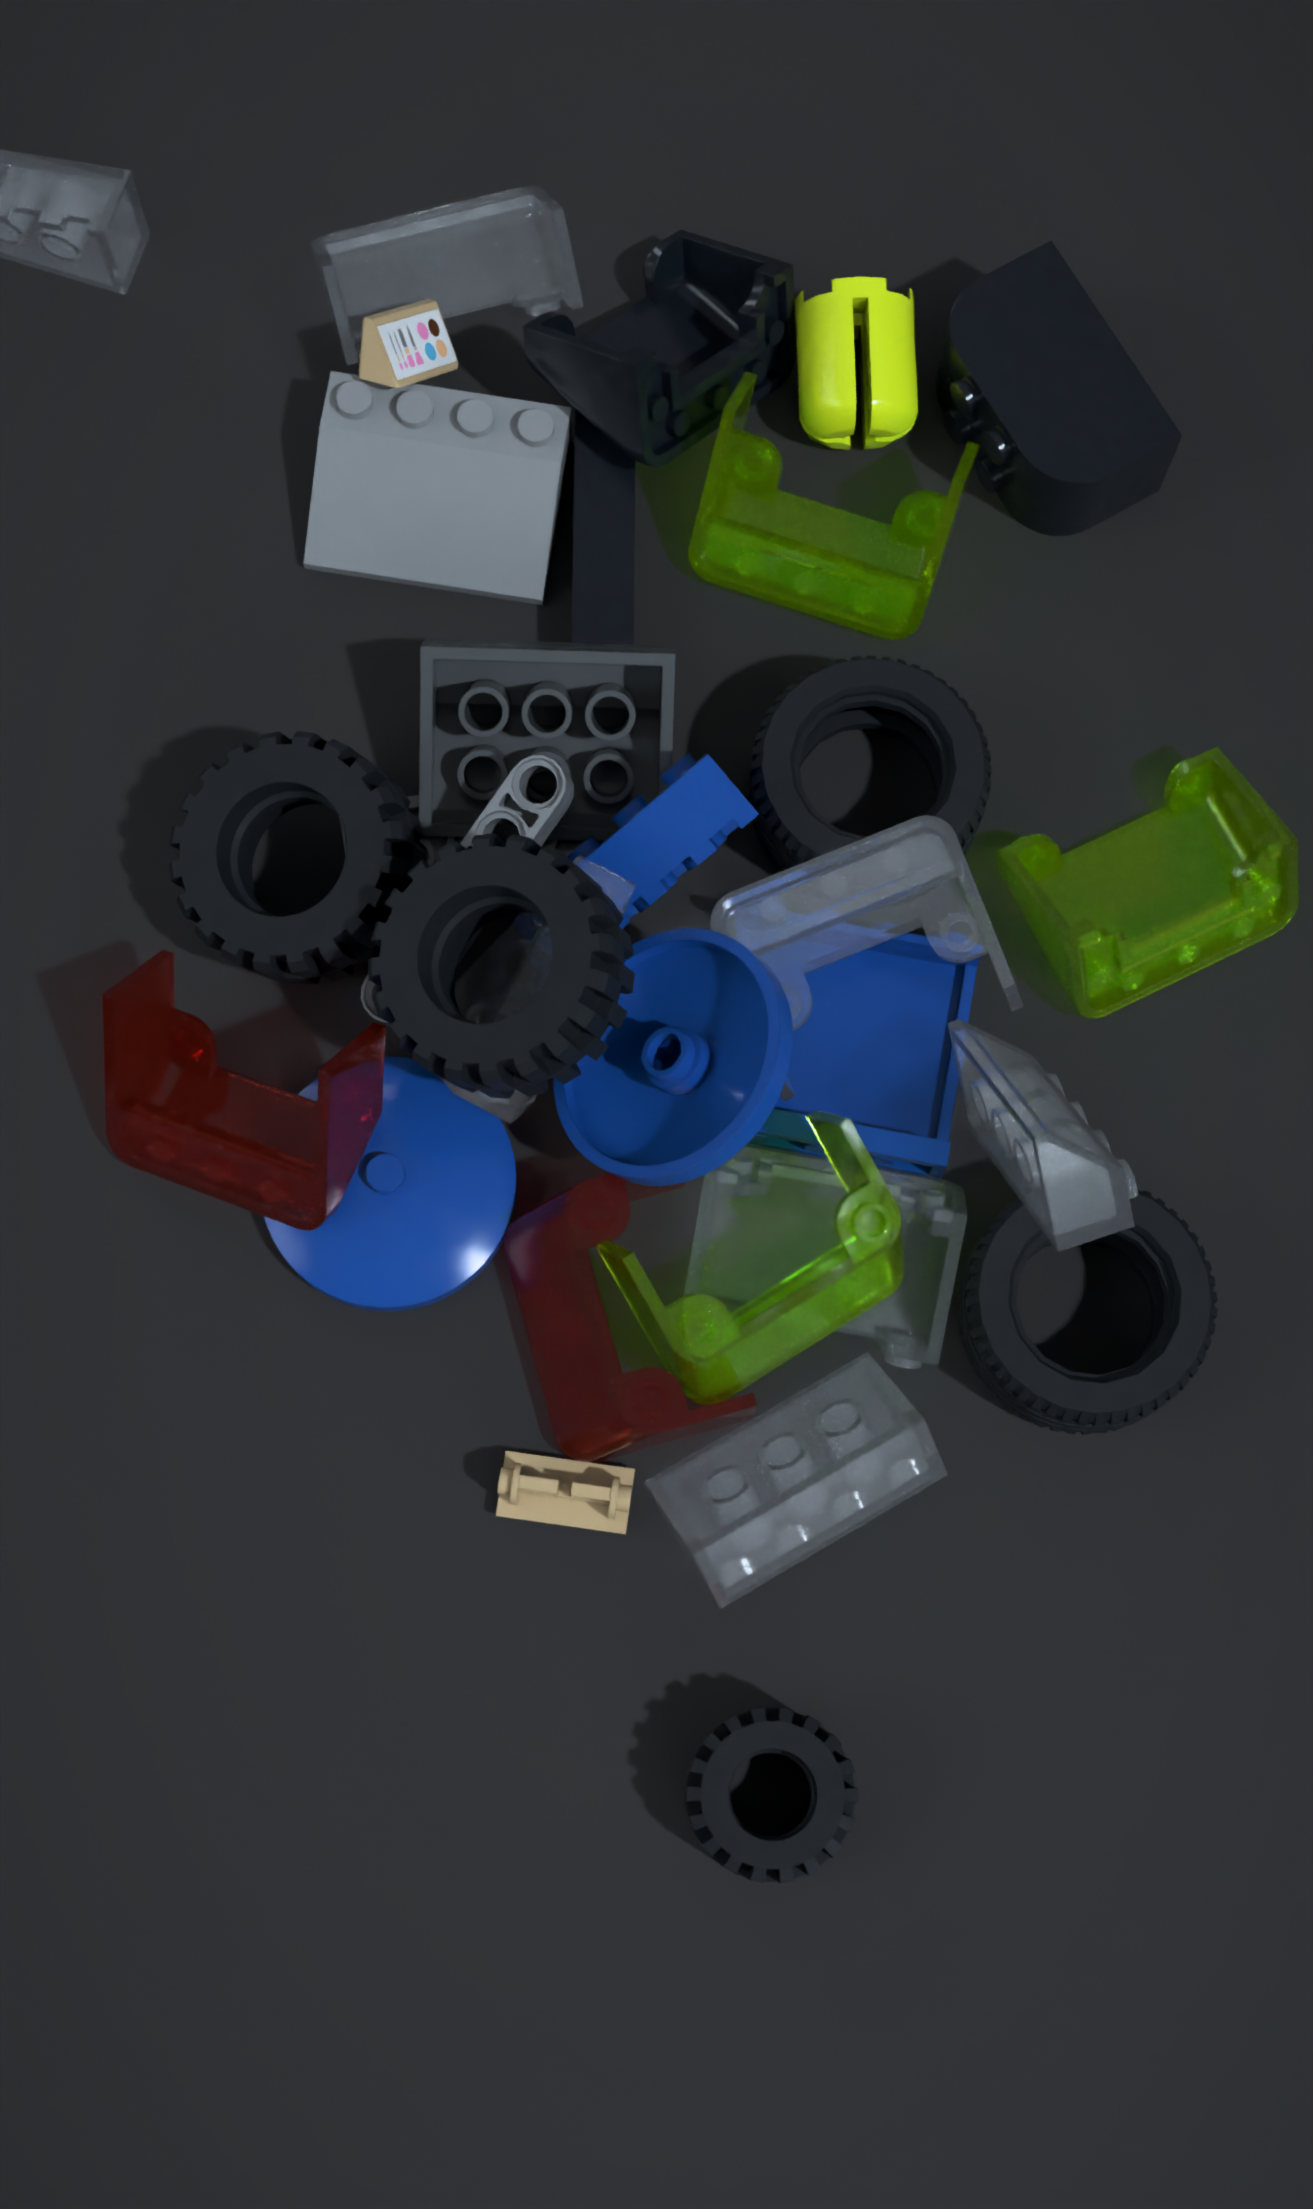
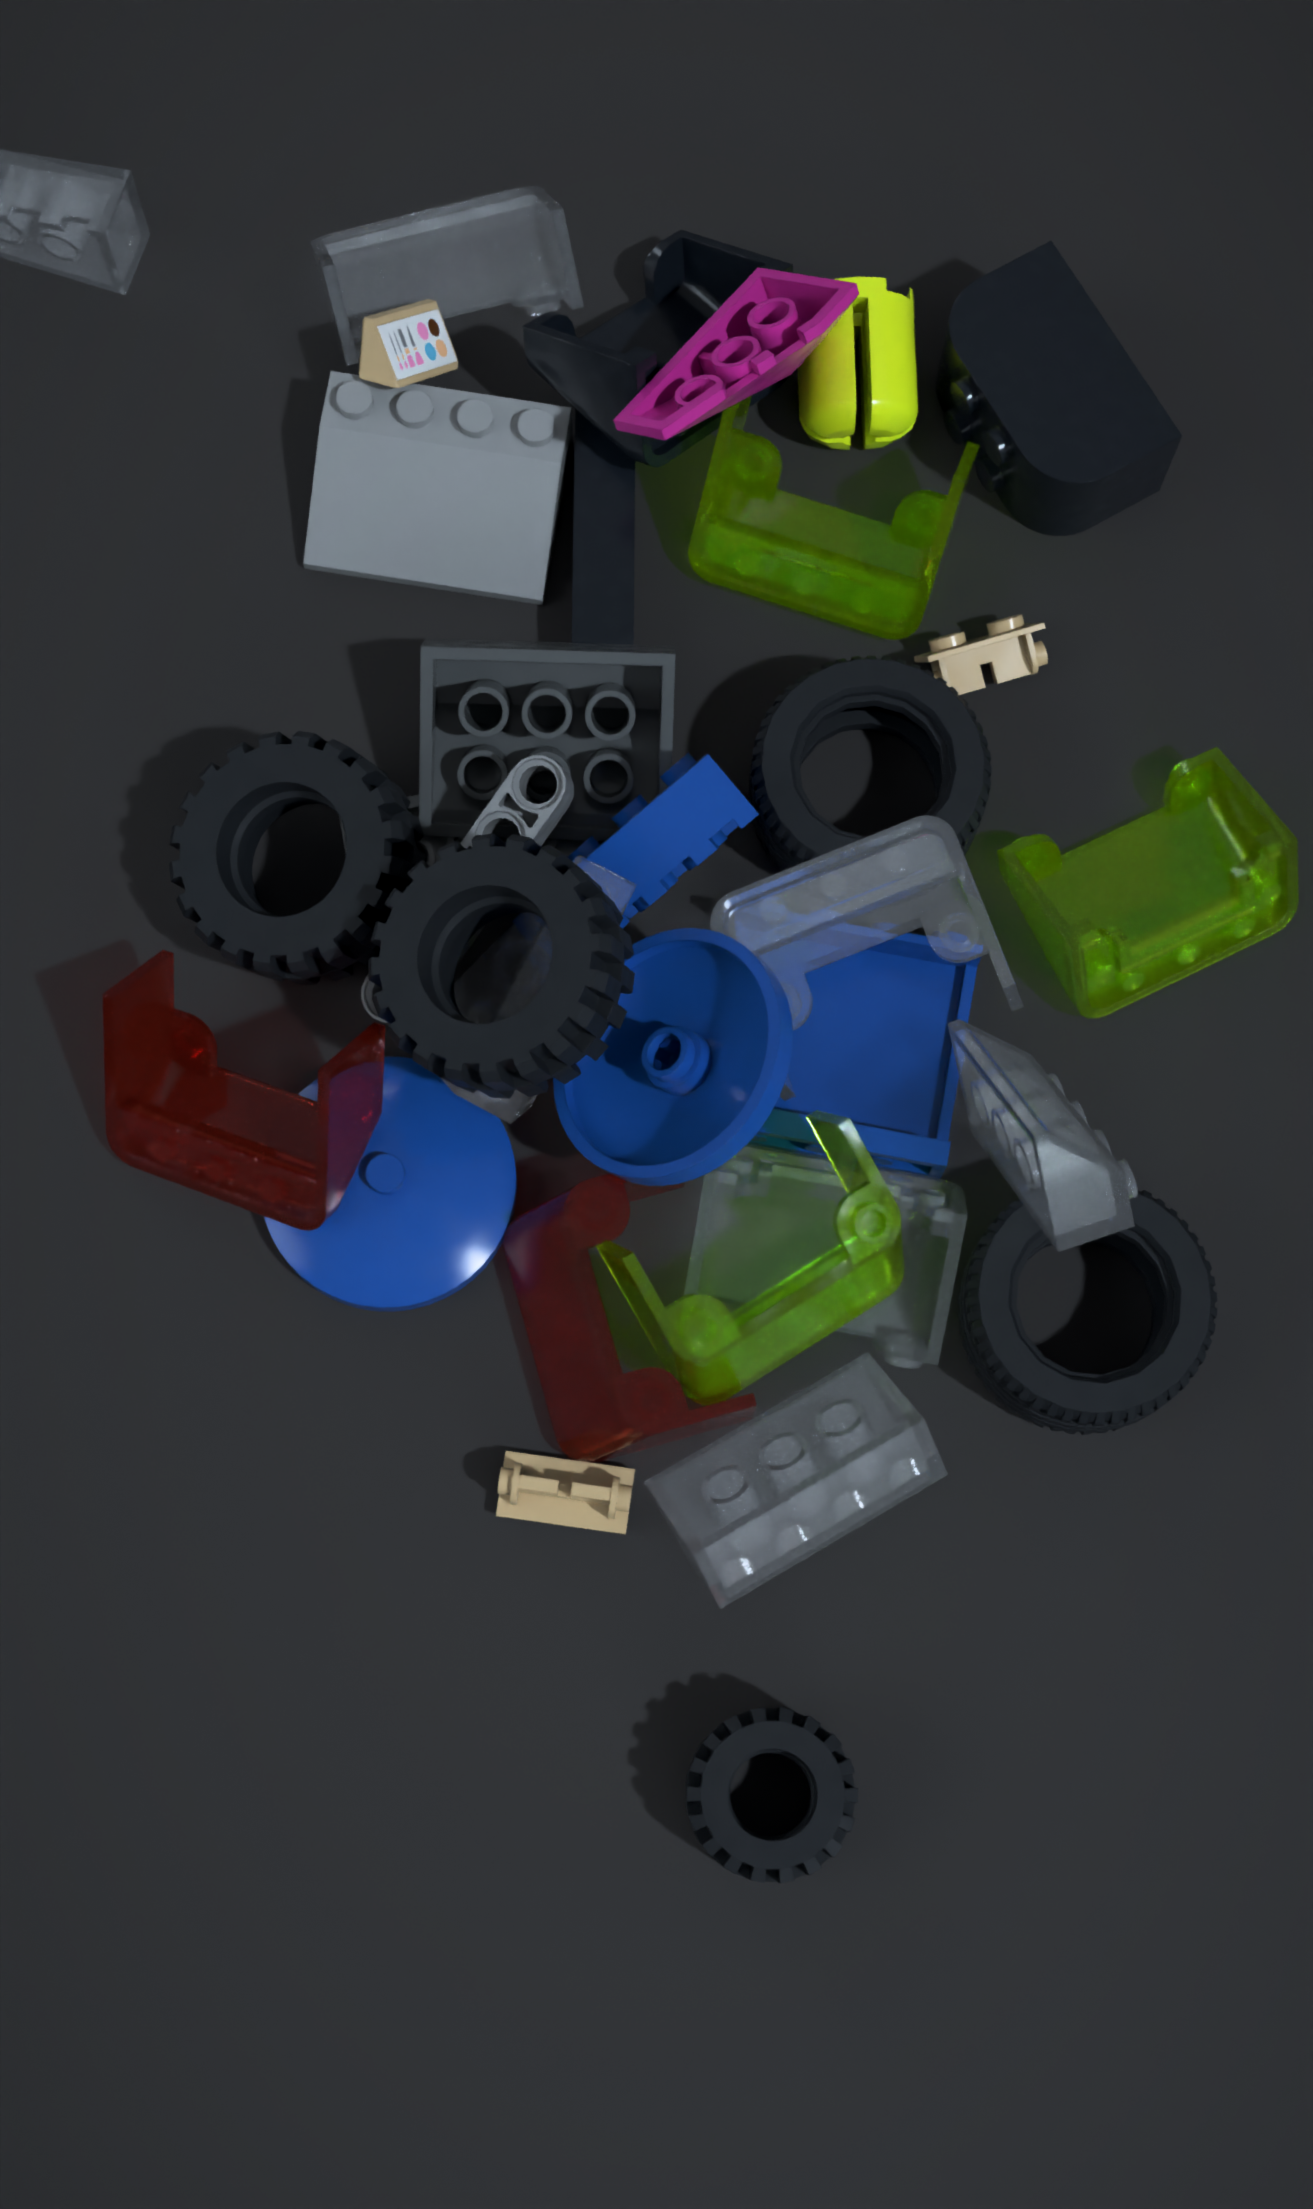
none -> dark pink wedge [613,267,859,441]
none -> tan hinge [914,614,1048,695]

